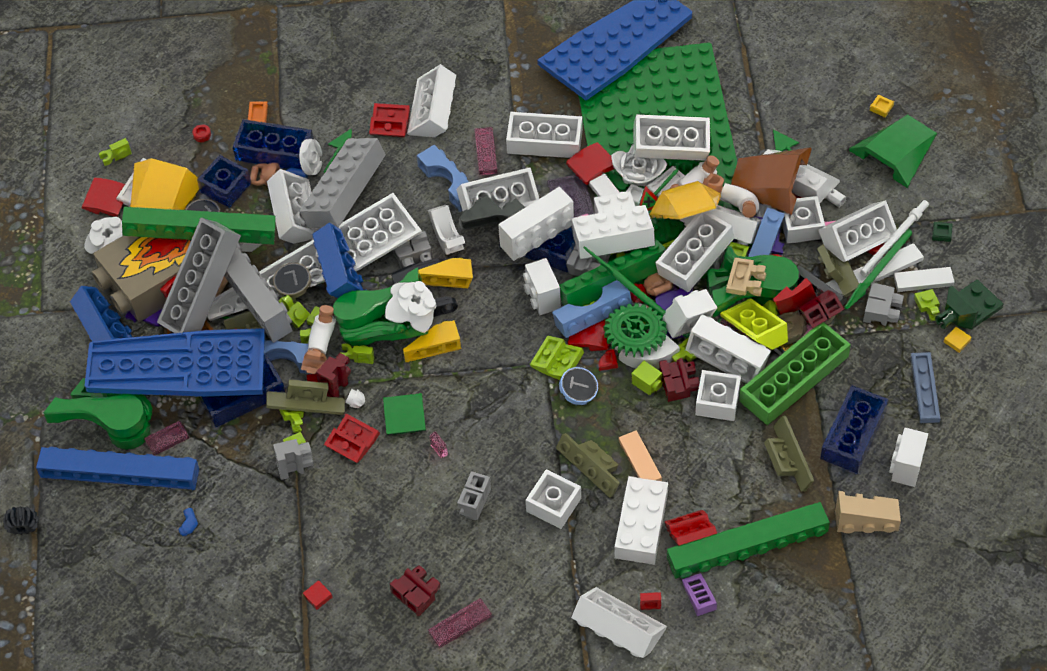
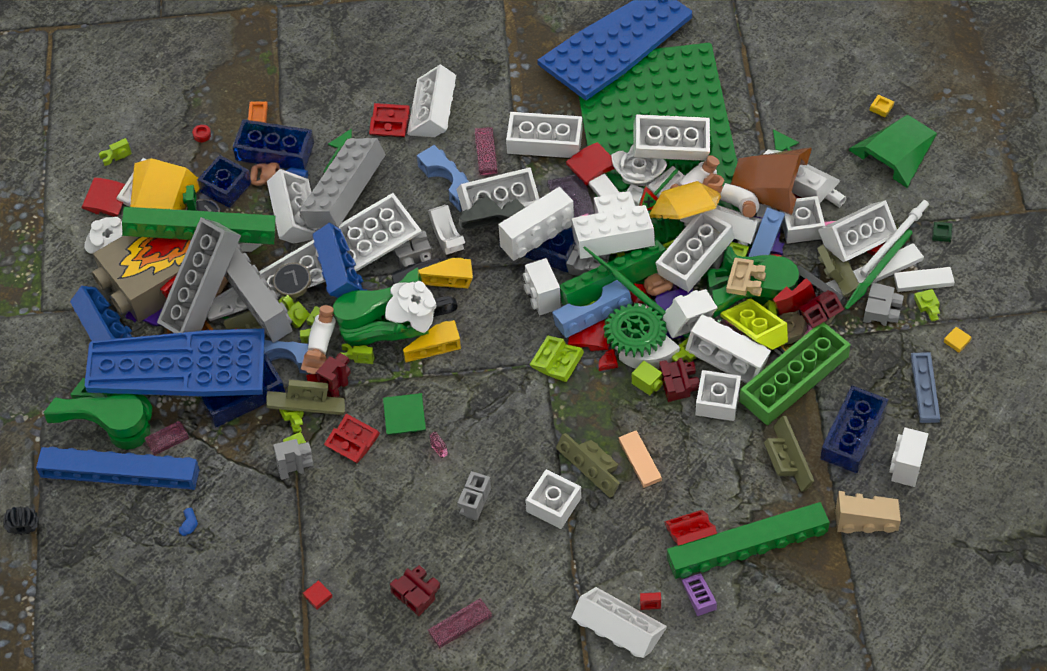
white tile [299,139,322,175] -> none
white plate [345,389,365,408] -> none
black tile [559,367,598,405] -> none
white brick [615,476,668,565] -> none
dark green plate [935,279,1004,330] -> none
none -> green plate [183,185,197,211]

